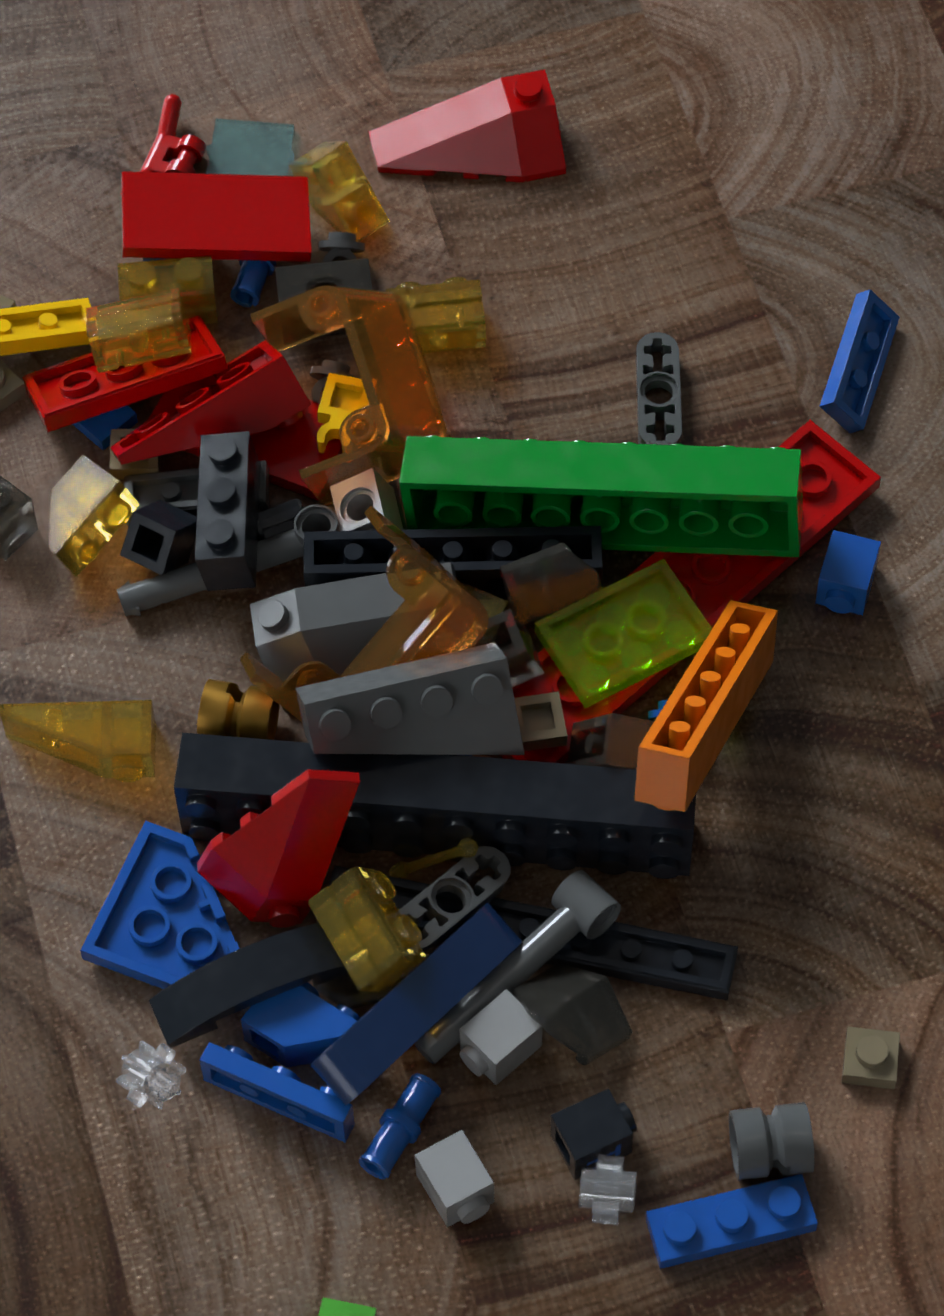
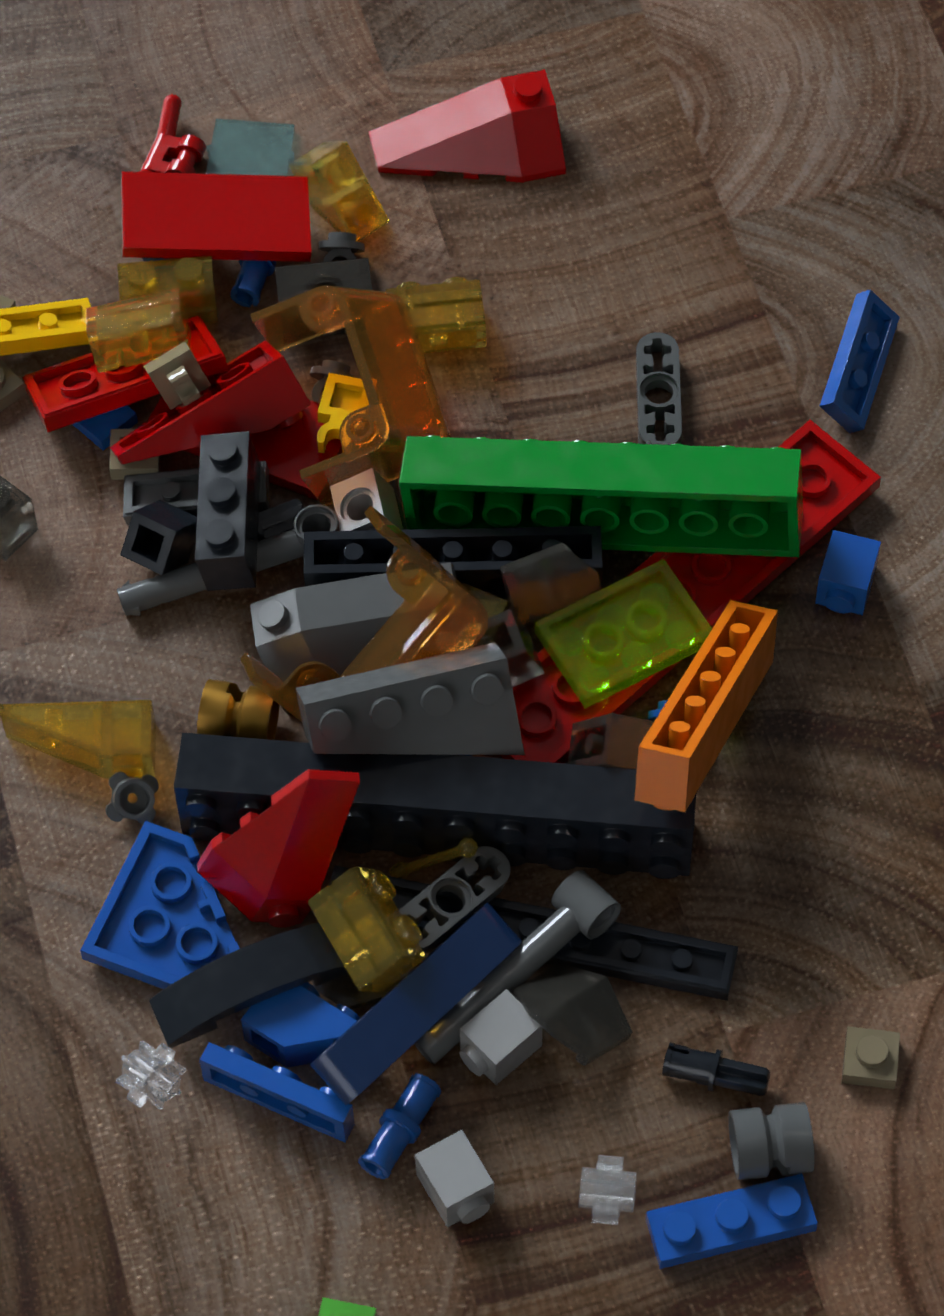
clear yellow slope [49,455,140,577] -> none
dark tan plate [514,692,567,751] -> none
black brick [550,1088,637,1180] -> none
none -> dark grey plate [105,771,159,824]
none -> dark tan tile [144,342,212,410]
none -> black axle [662,1042,770,1096]

